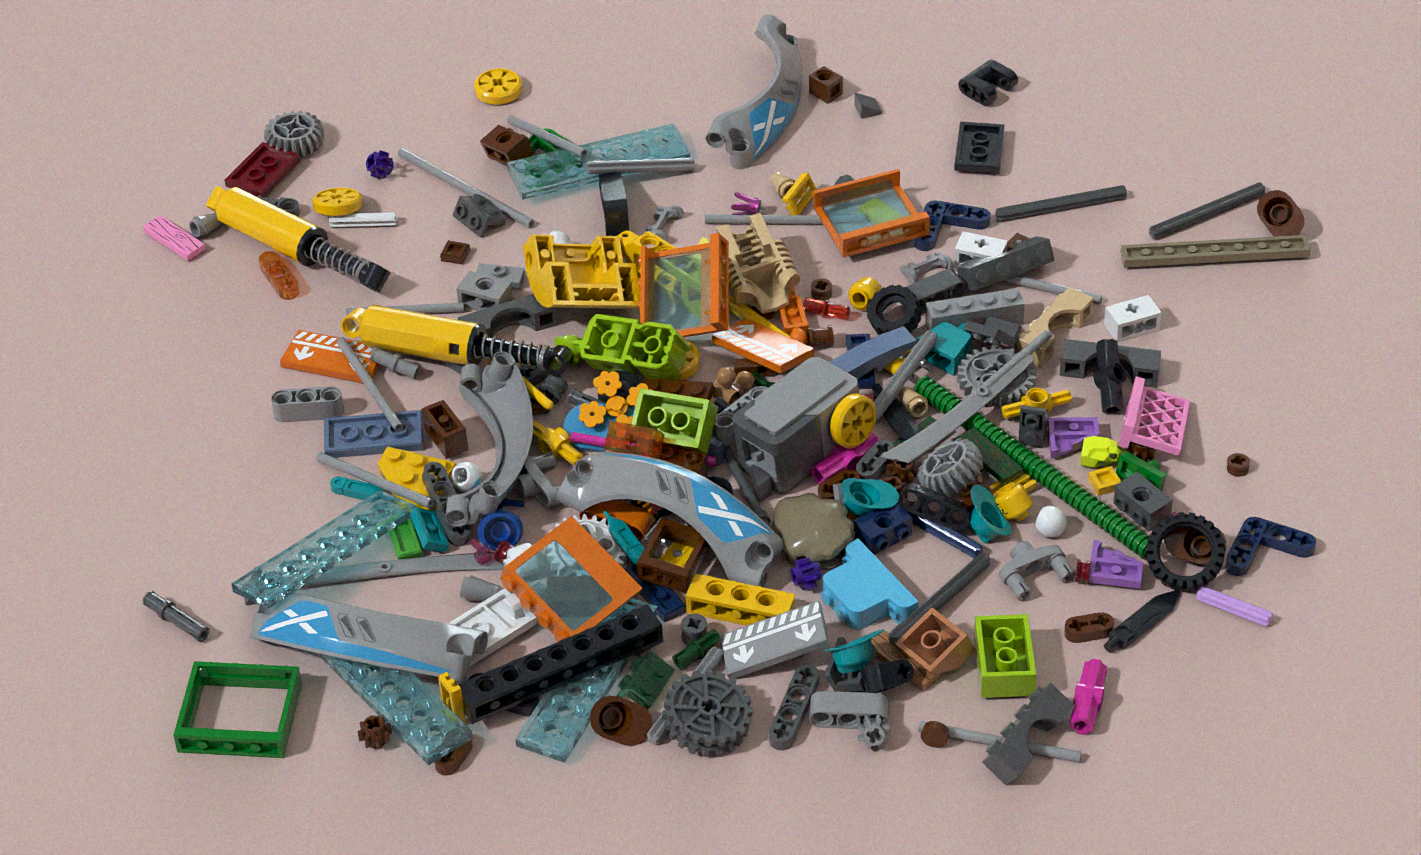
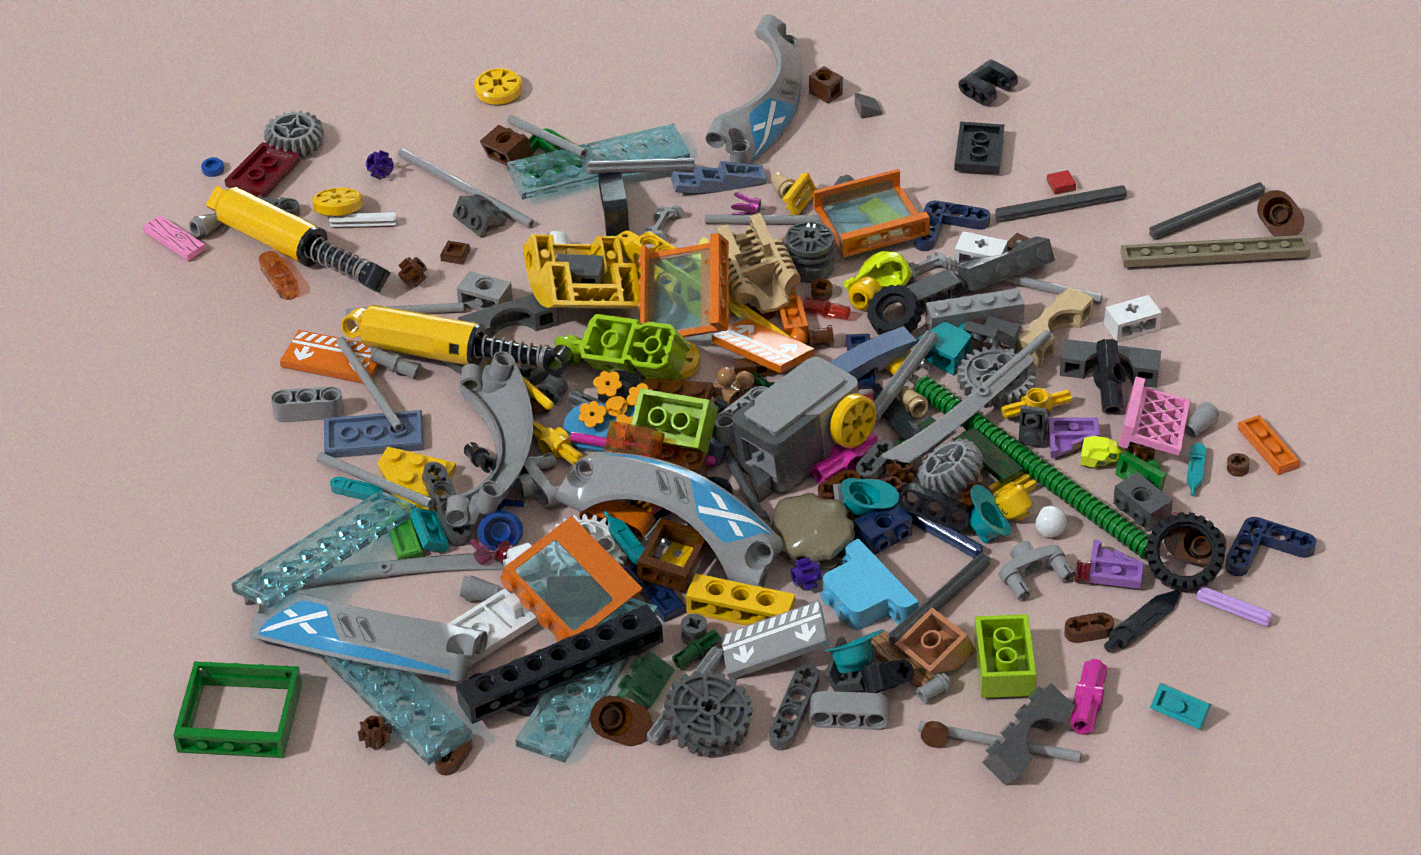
dark grey pin [142,591,210,642] -> none
reddish brown brick [422,399,468,459] -> none
yellow tile [438,672,466,727] -> none
white piece [451,461,482,493] -> none
light grey plate [476,263,525,289] -> none
light grey gear [857,715,890,749] -> none
yellow tile [1088,466,1121,496] -> none
none -> blue tile [201,157,224,177]
none -> reddish brown gear [398,257,427,286]
none -> black pin [464,442,497,473]
none -> dark grey slope [556,254,605,284]
none -> sand blue slope [671,161,767,193]
none -> dark grey wheel [785,221,834,283]
none -> neon yellow piece [843,251,912,292]
none -> light grey pin [916,673,952,704]
none -> red tile [1047,170,1076,194]
none -> teal plate [1150,683,1212,729]
none -> light grey cone [1185,402,1219,437]
none -> teal piece [1186,443,1206,496]
none -> orange tile [1238,415,1300,475]

